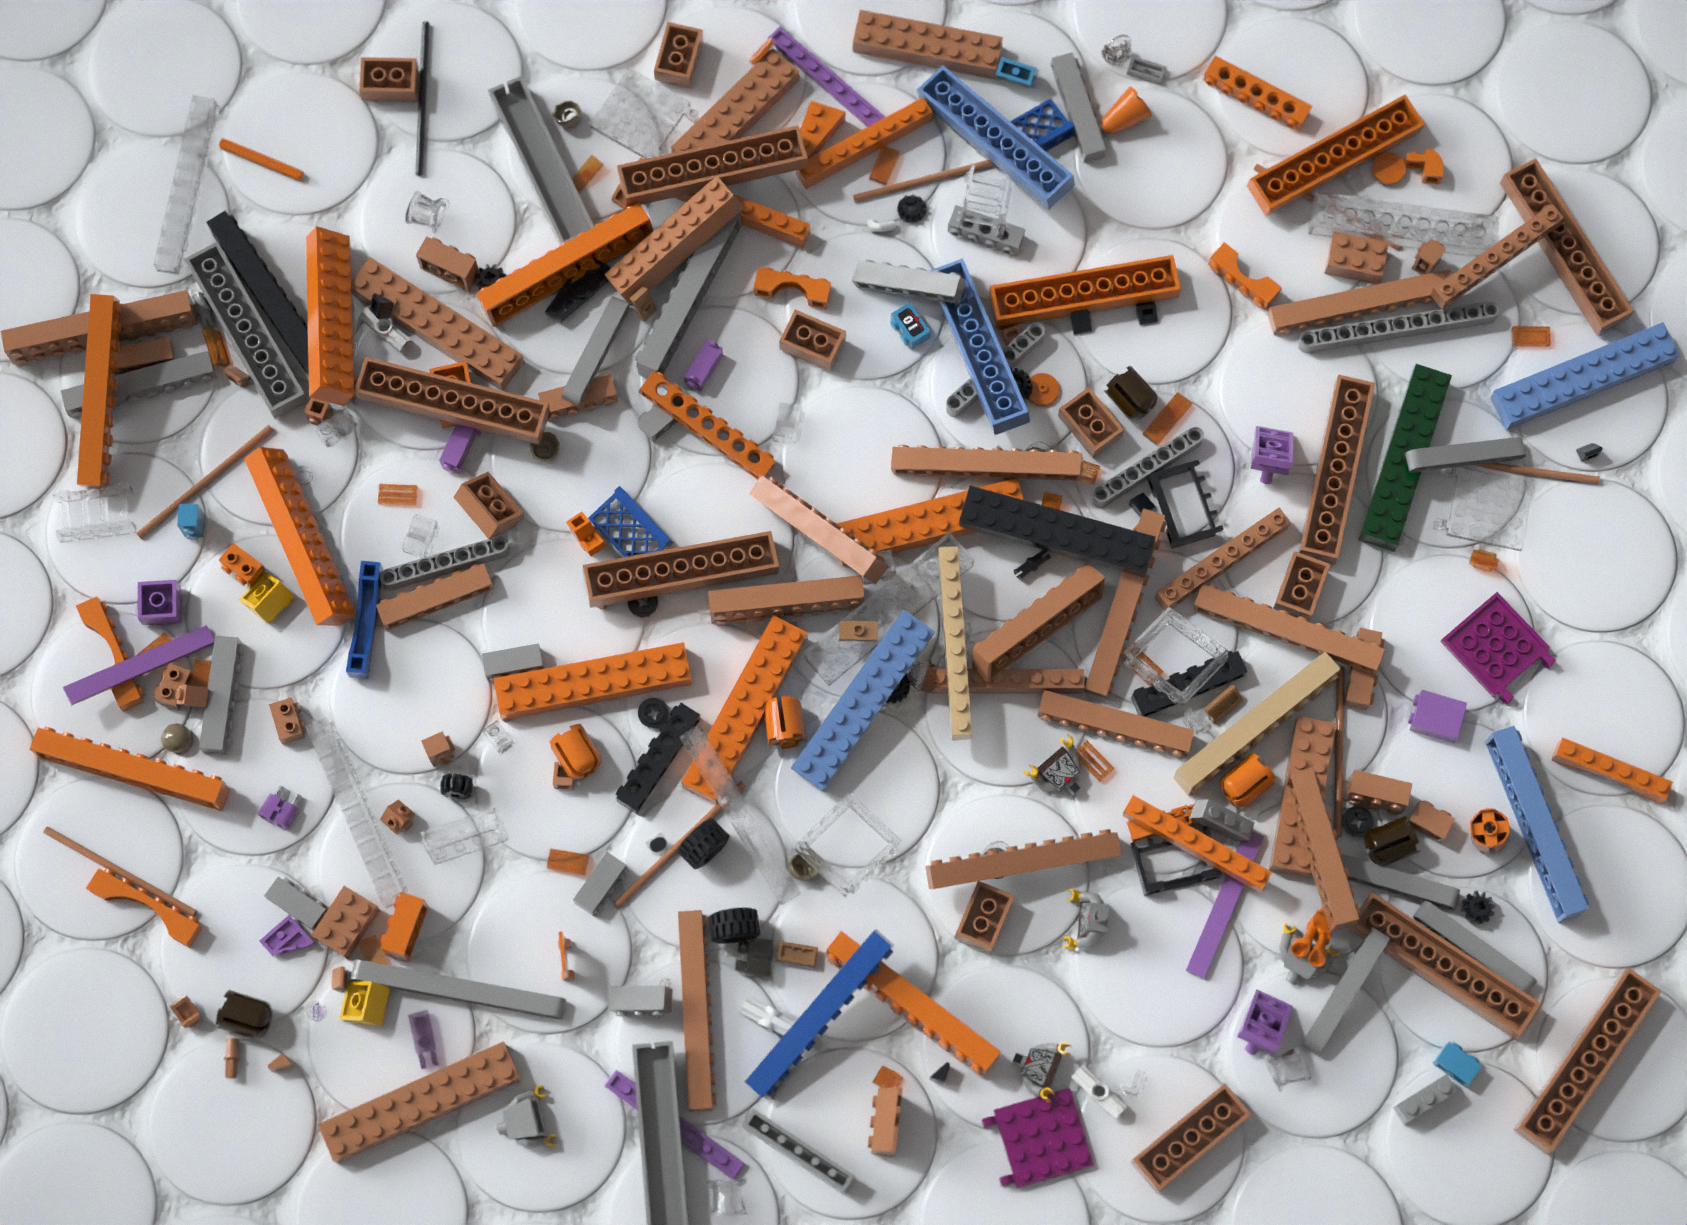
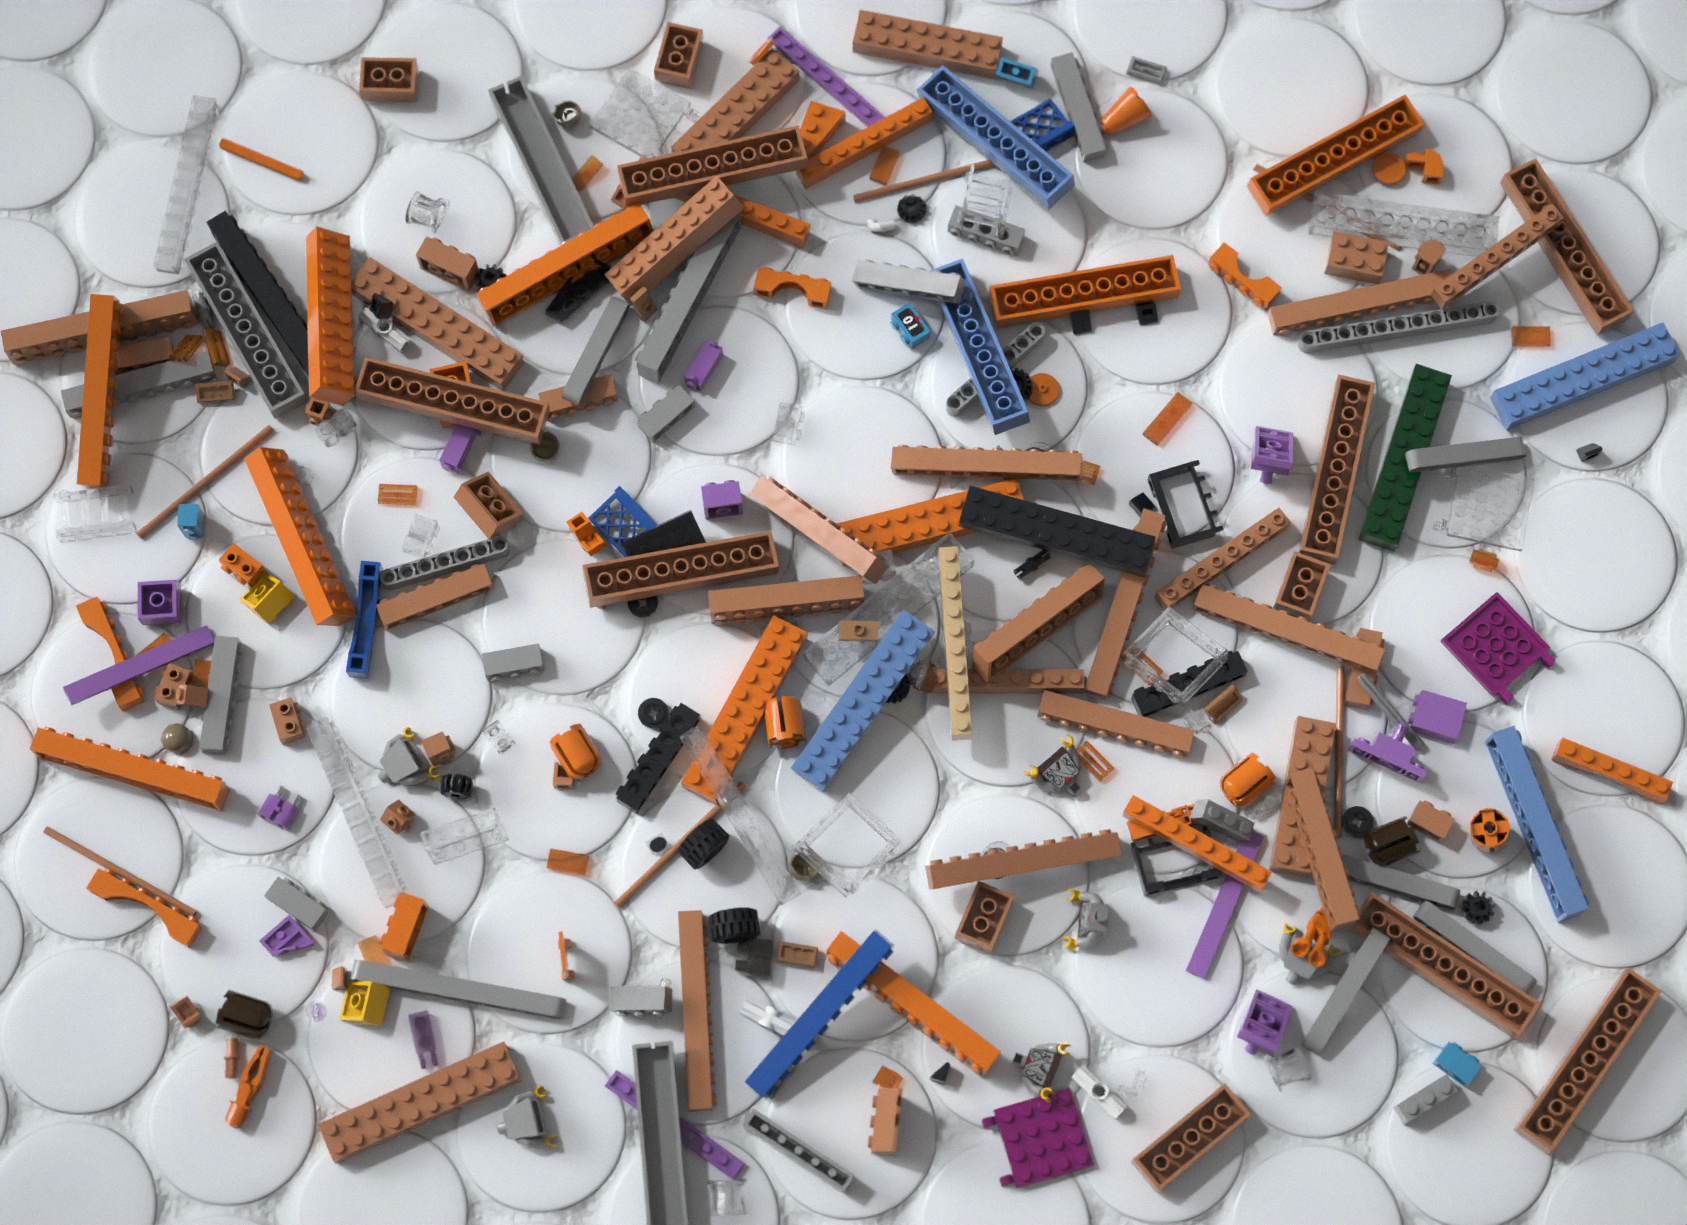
nougat slope [267,1054,294,1072] -> none
nougat brick [311,886,380,960] -> none
black piece [415,21,430,176] -> none
orange brick [493,642,692,721] -> none
light grey brick [573,852,628,916] -> none
orange brick [638,371,776,480] -> none
nougat brick [779,309,846,371] -> none
nougat slope [999,324,1021,346] -> none
clear orange slope [1041,492,1063,510] -> none
nougat brick [1058,387,1124,458] -> none
light grey beam [1092,427,1204,508] -> none
clear piece [1101,34,1131,65] -> none
dark brown cylinder [1104,366,1158,420] -> none
tan brick [1173,651,1340,795] -> none
orange brick [1203,55,1312,131] -> none
nougat brick [1344,770,1413,815] -> none
nougat piece [1464,463,1600,484] -> none
none -> clear orange tile [169,335,204,362]
none -> medium nougat plate [195,380,236,403]
none -> orange arm [225,1045,272,1128]
none -> light grey torso [378,727,440,785]
none -> black wing [621,510,706,557]
none -> medium lavender brick [701,480,743,519]
none -> medium lavender brick [1348,723,1427,783]
none -> light grey axle [1357,673,1425,750]

